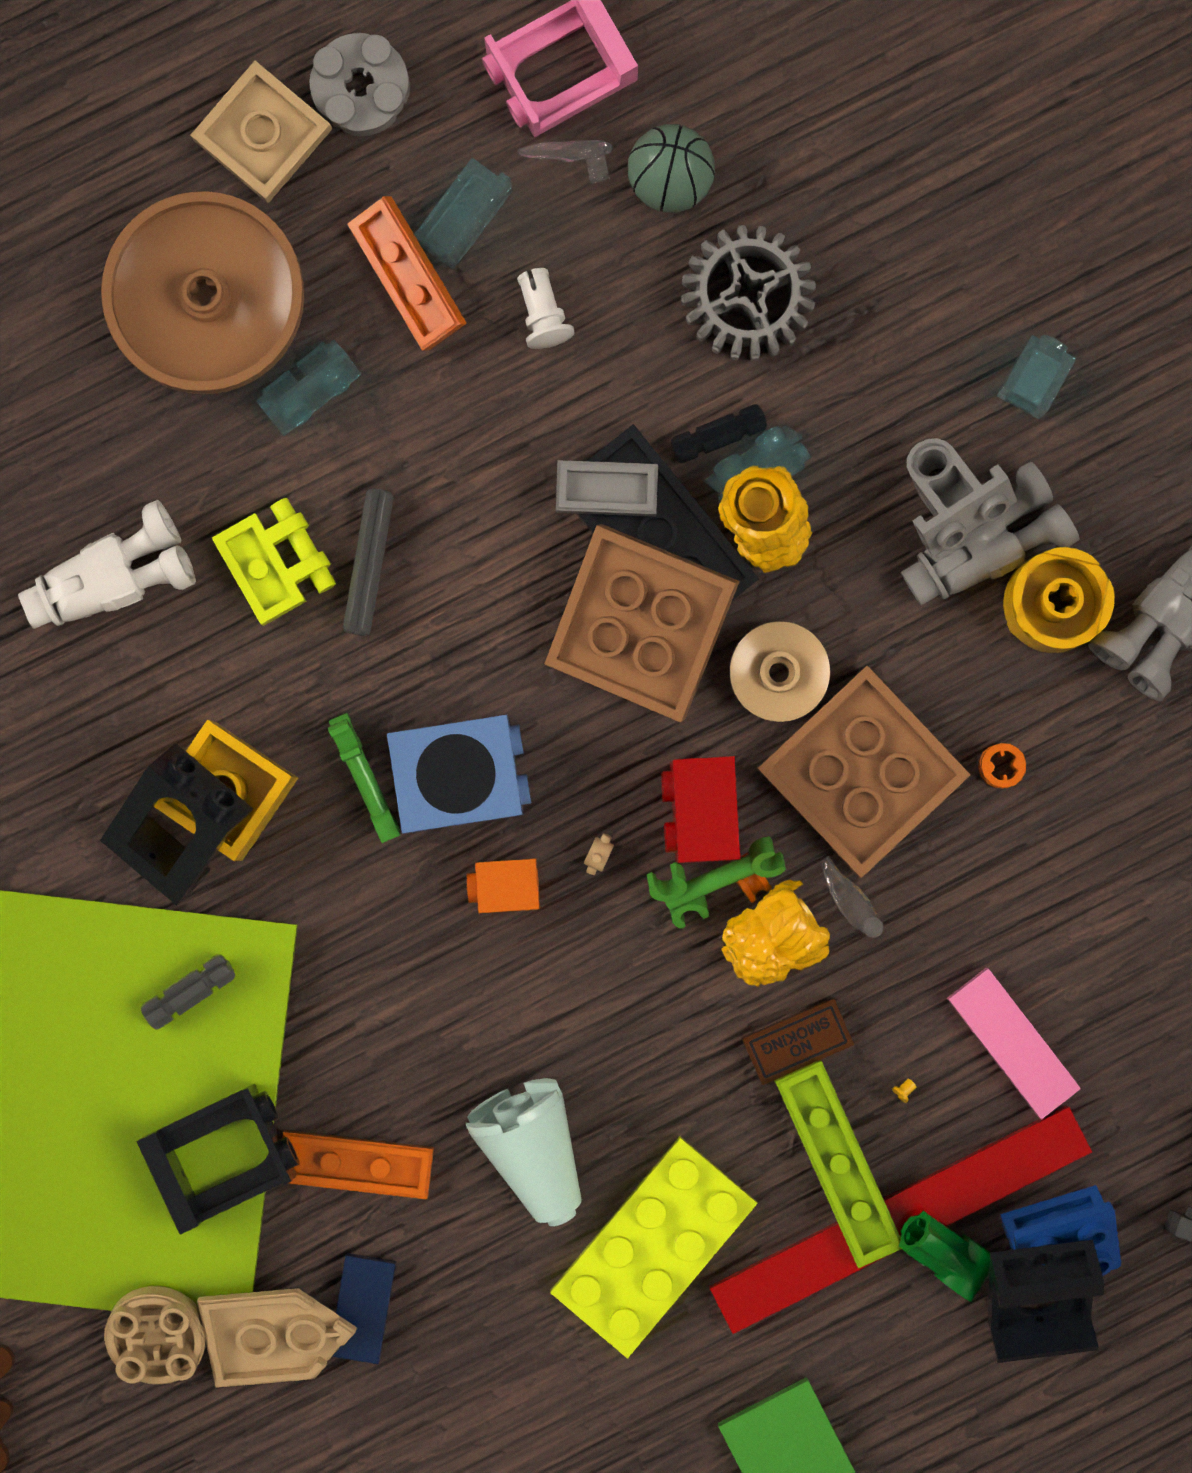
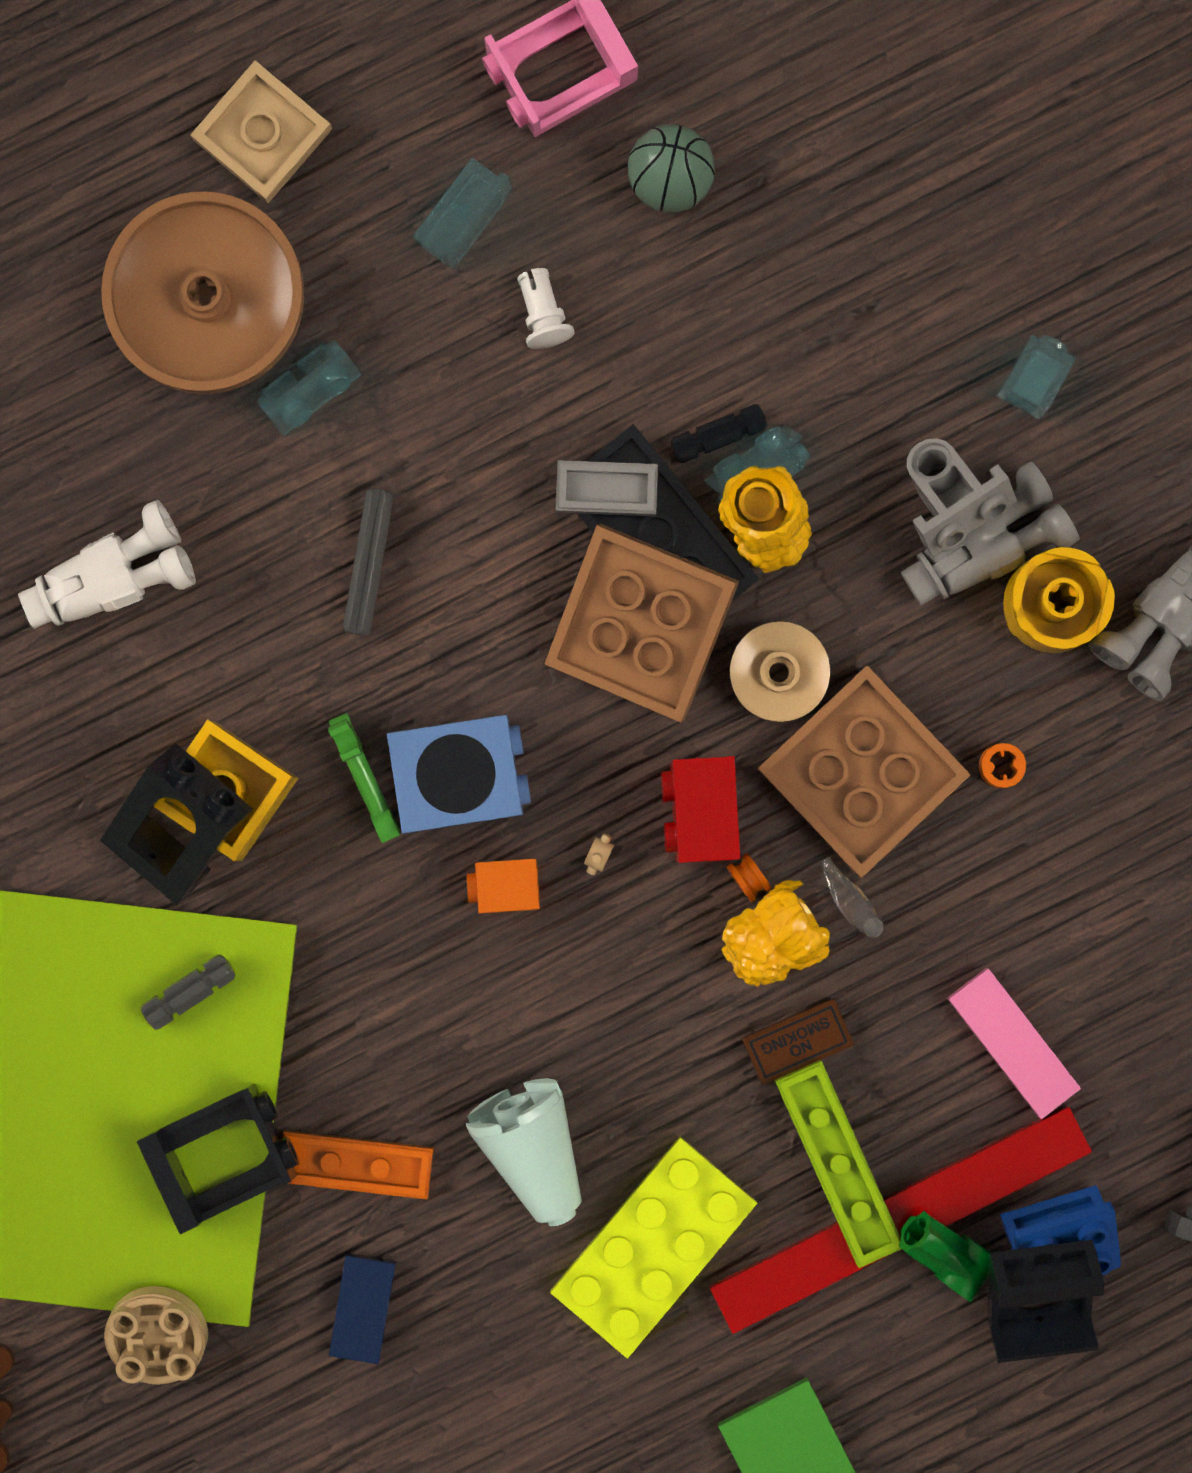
tan tile [197,1288,357,1388] -> none
neon yellow plate [212,498,336,626] -> none
light grey plate [309,33,410,136] -> none
orange tile [347,196,467,351] -> none
clear bar [518,140,613,183] -> none
bright green bar [647,836,786,929] -> none
light grey gear [681,225,816,361] -> none
yellow piece [892,1078,917,1103] -> none

